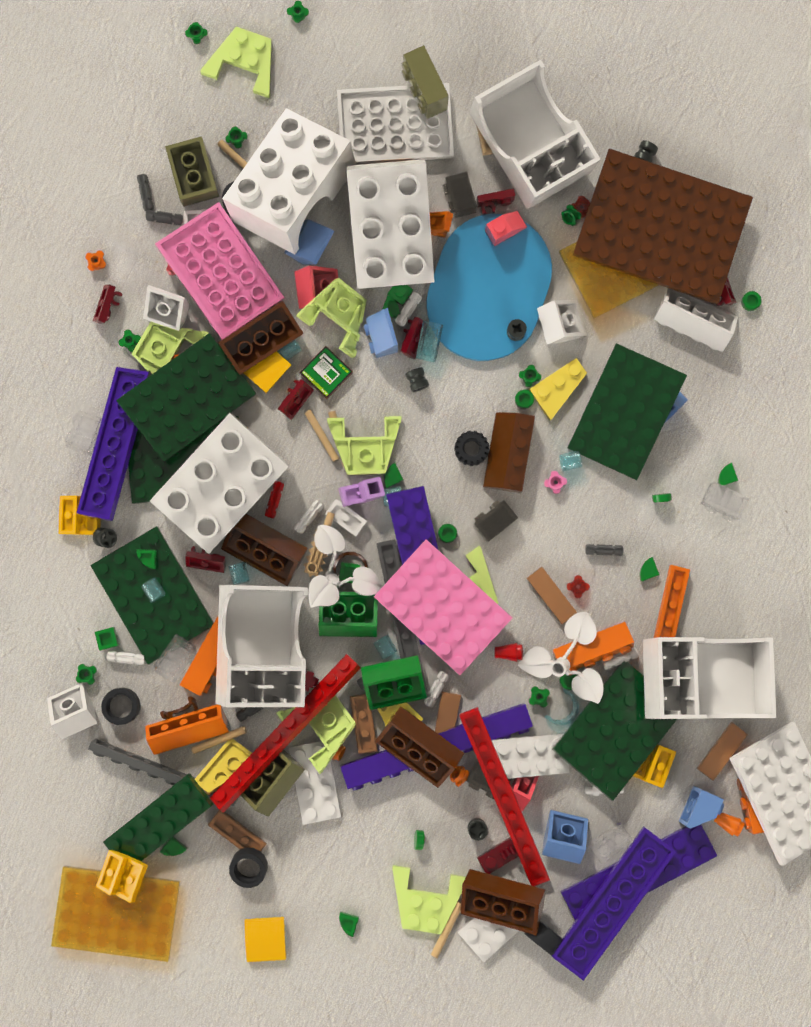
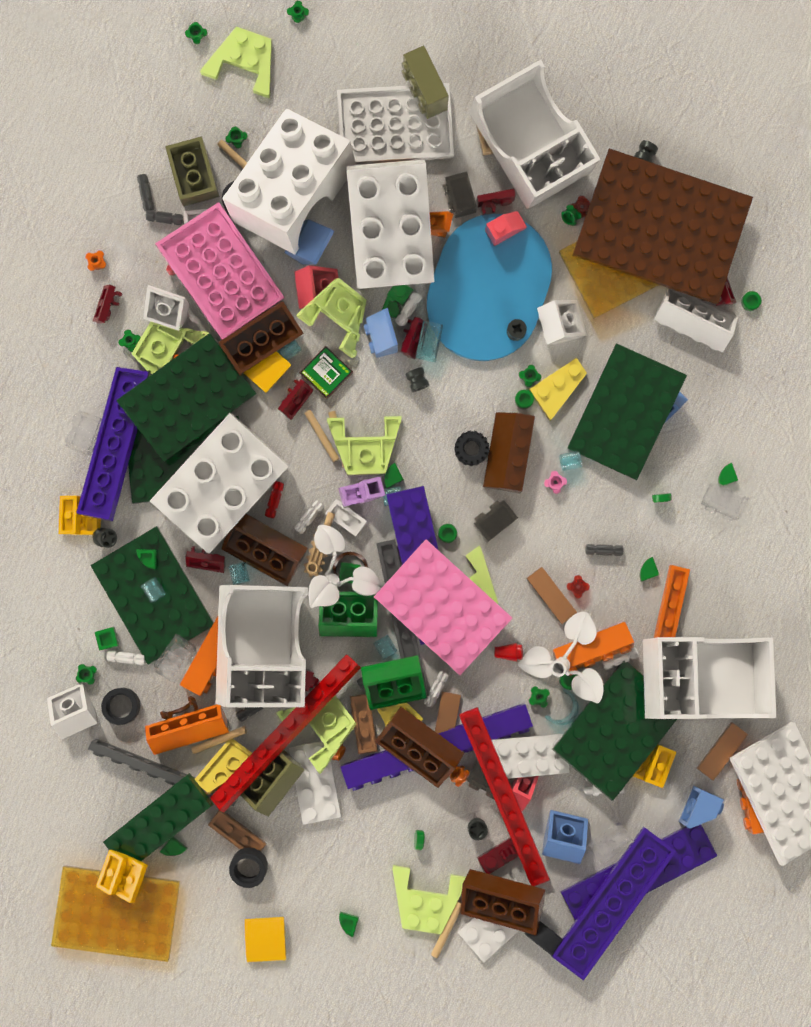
orange cone [714,813,745,837] -> none

